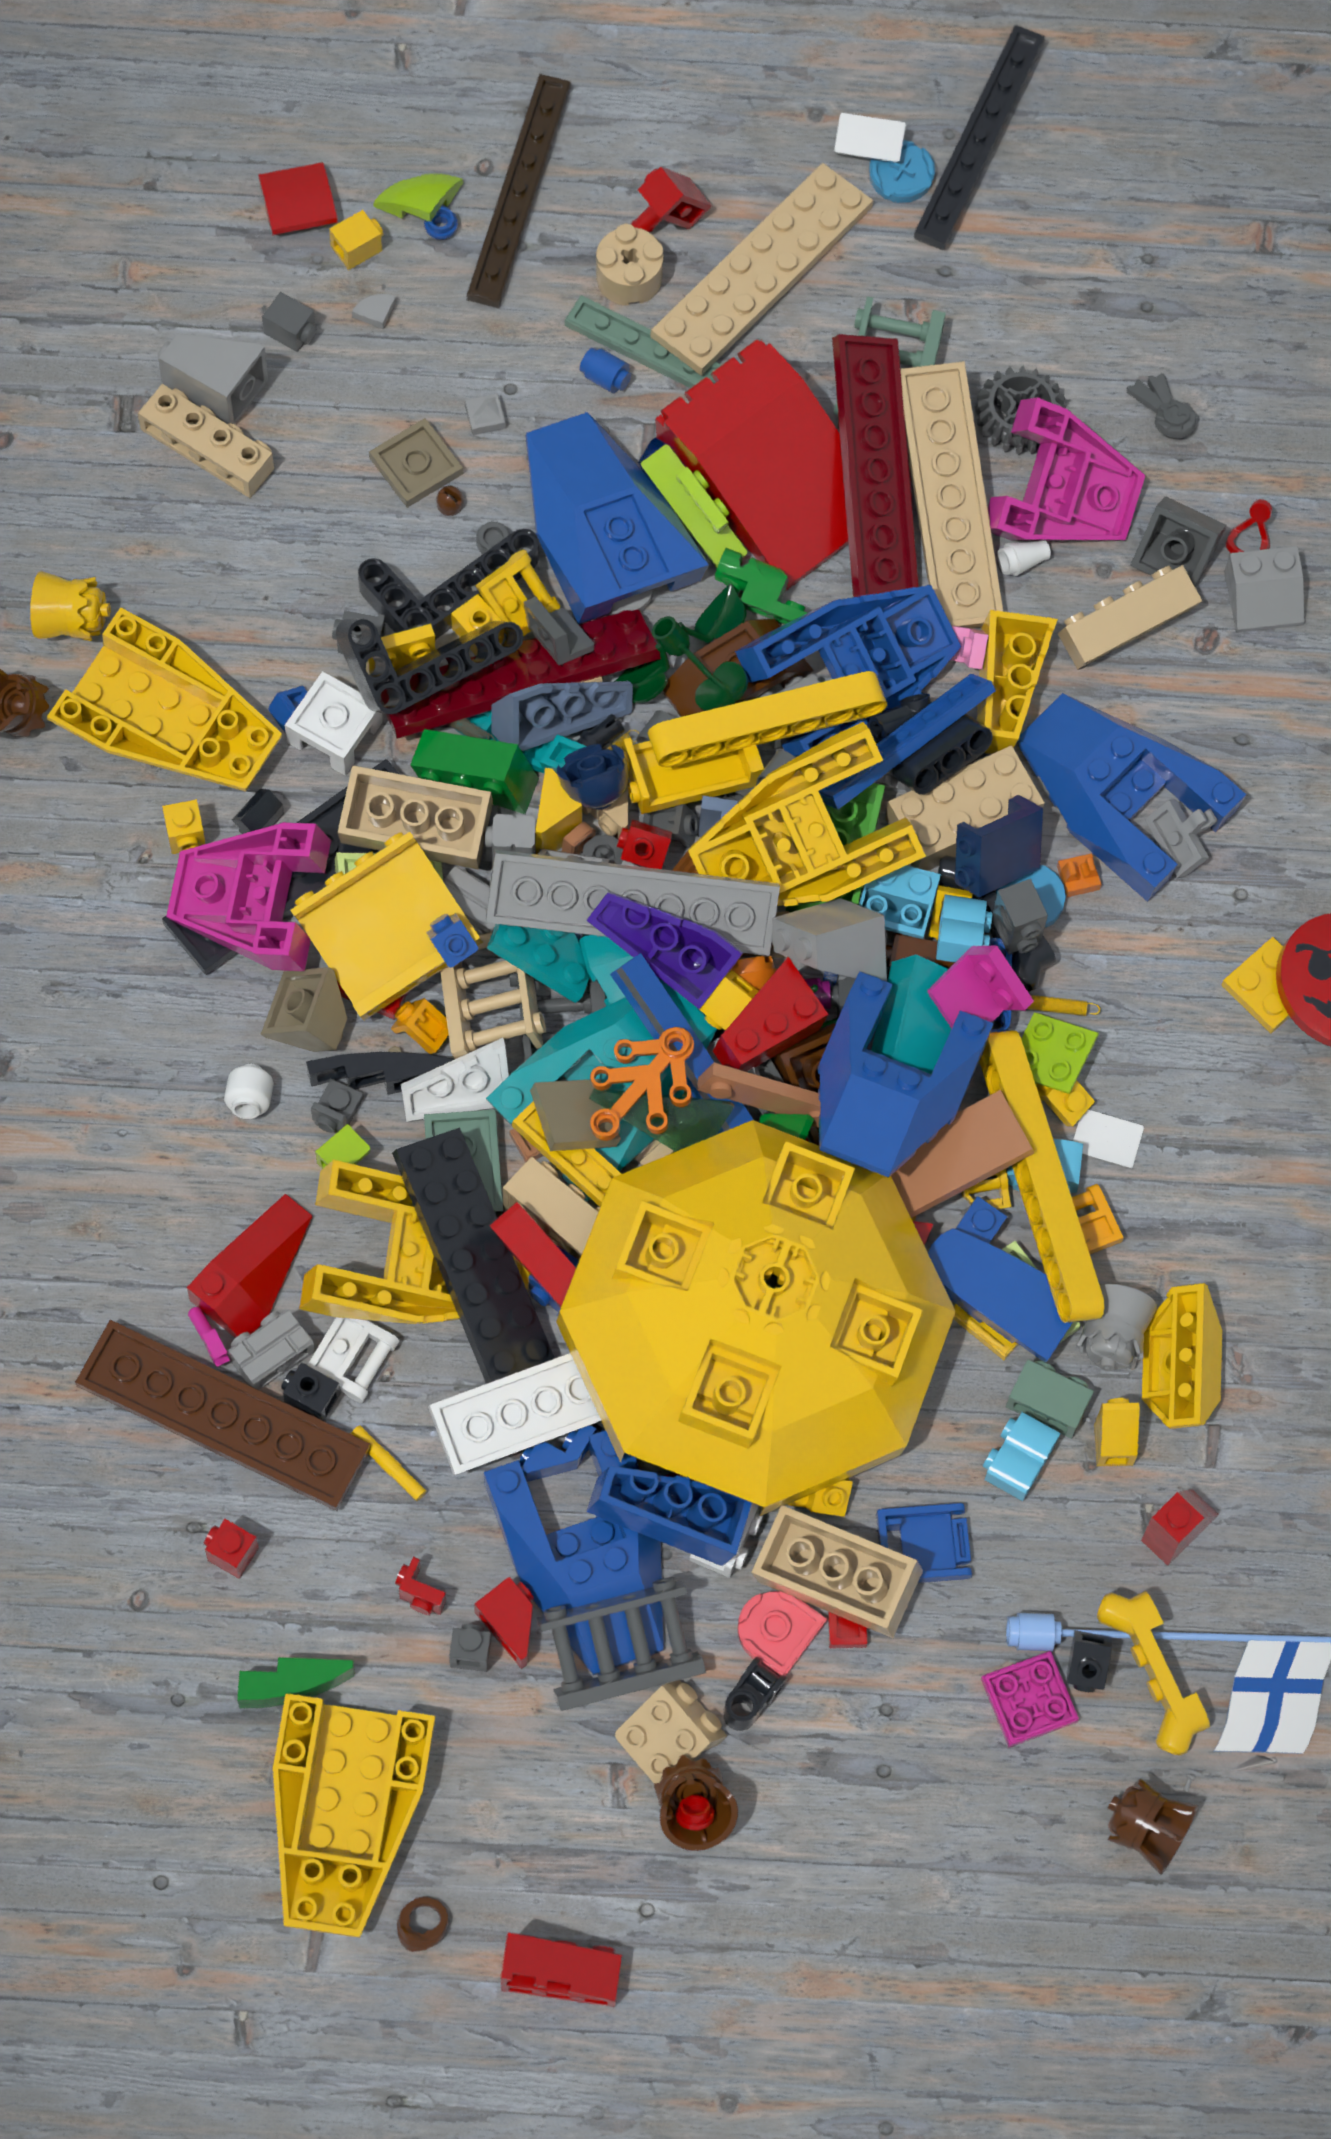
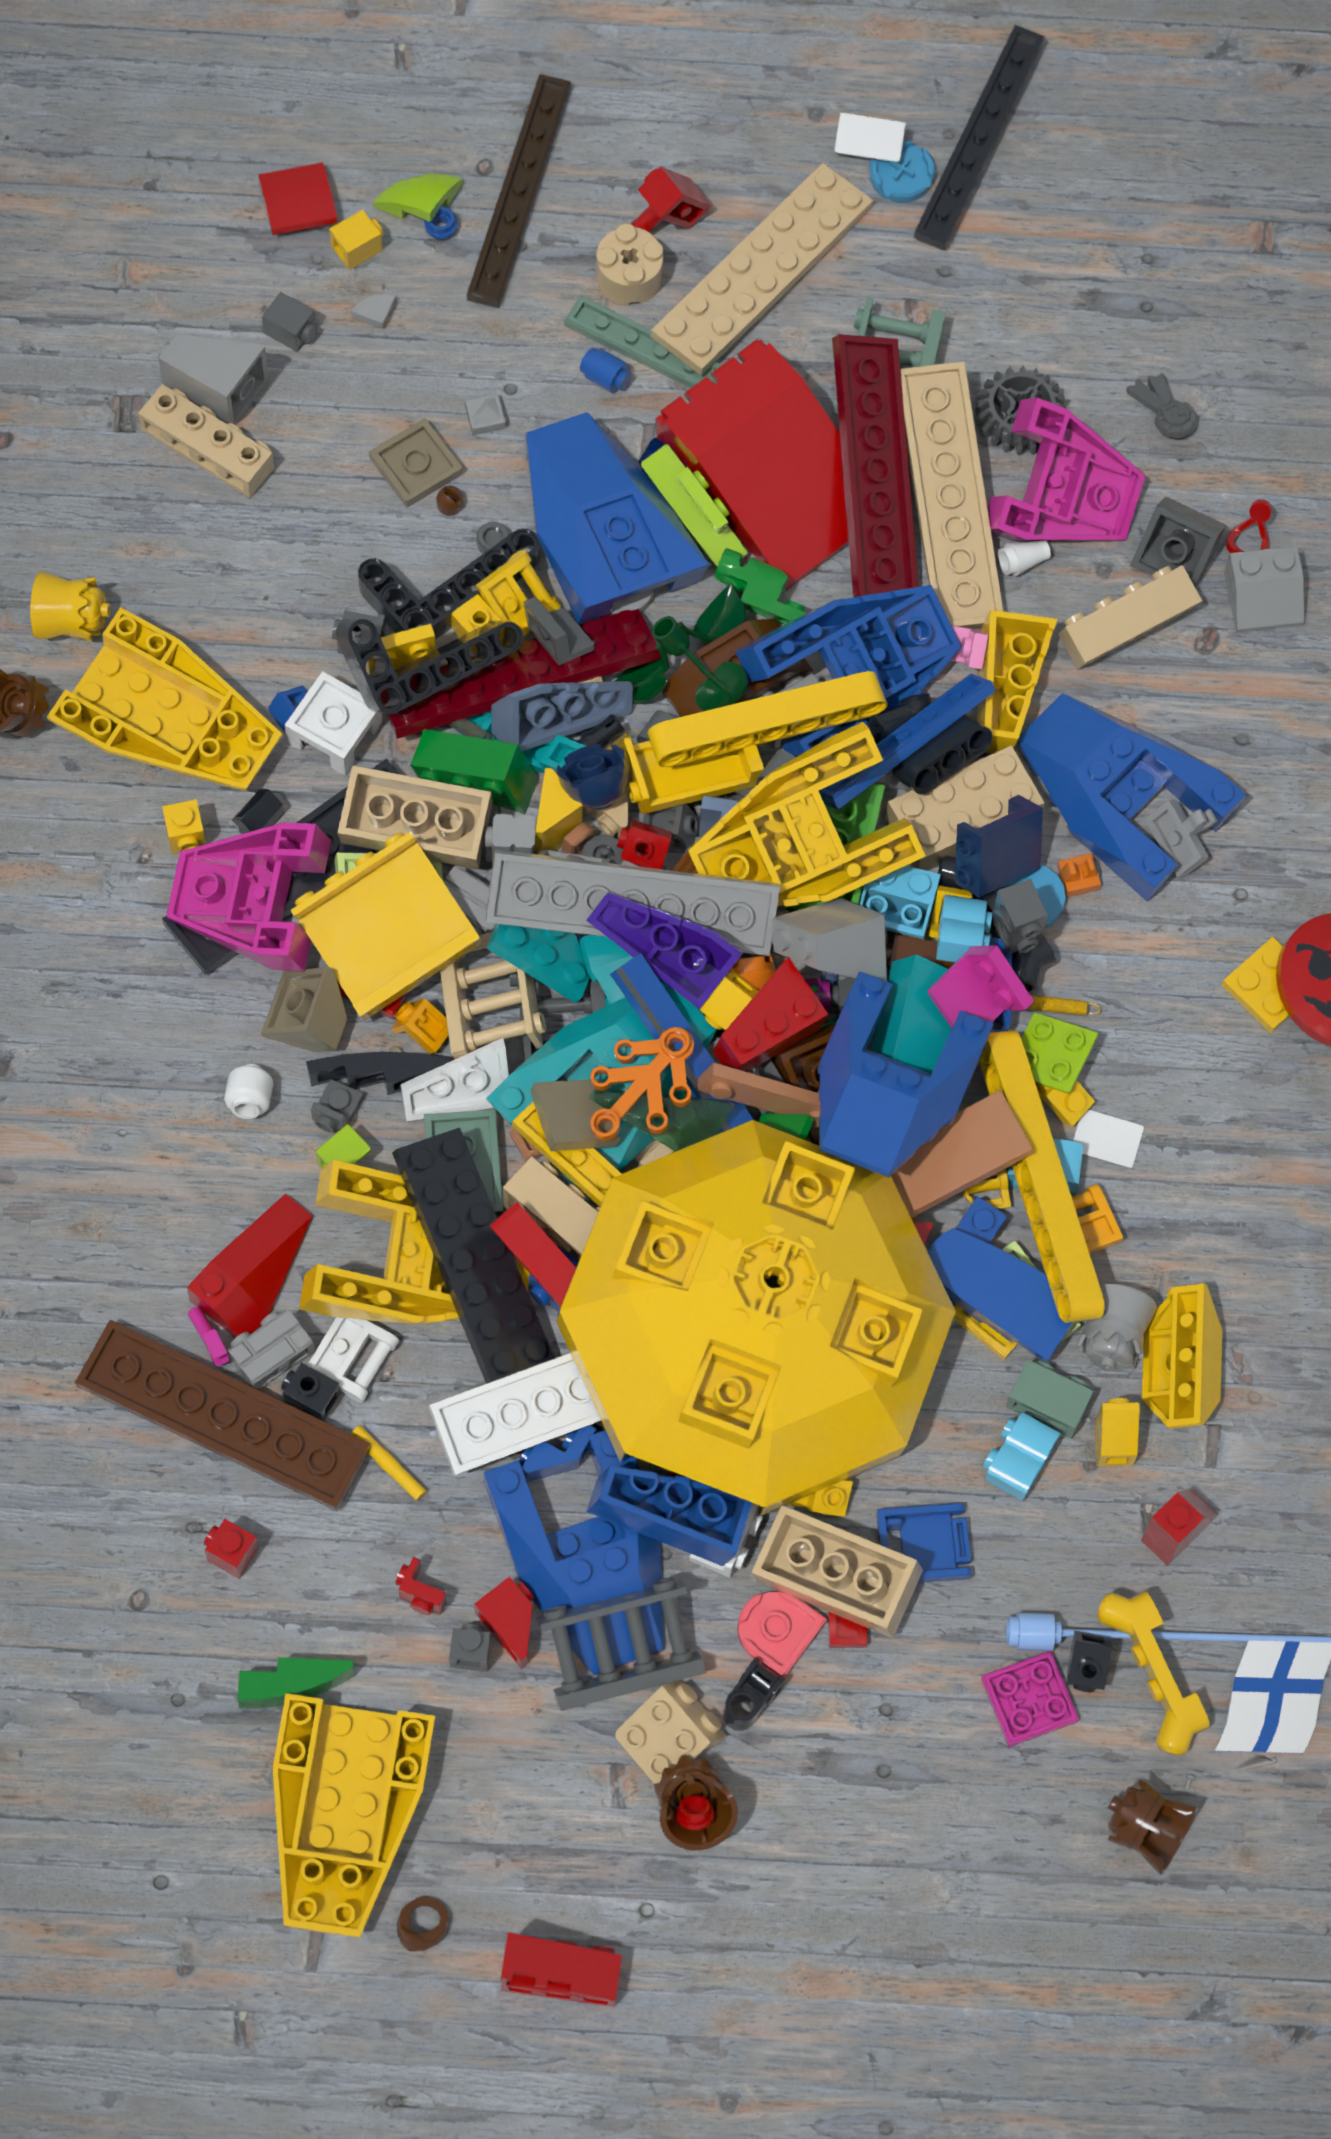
blue bracket [426,913,478,968] -> none

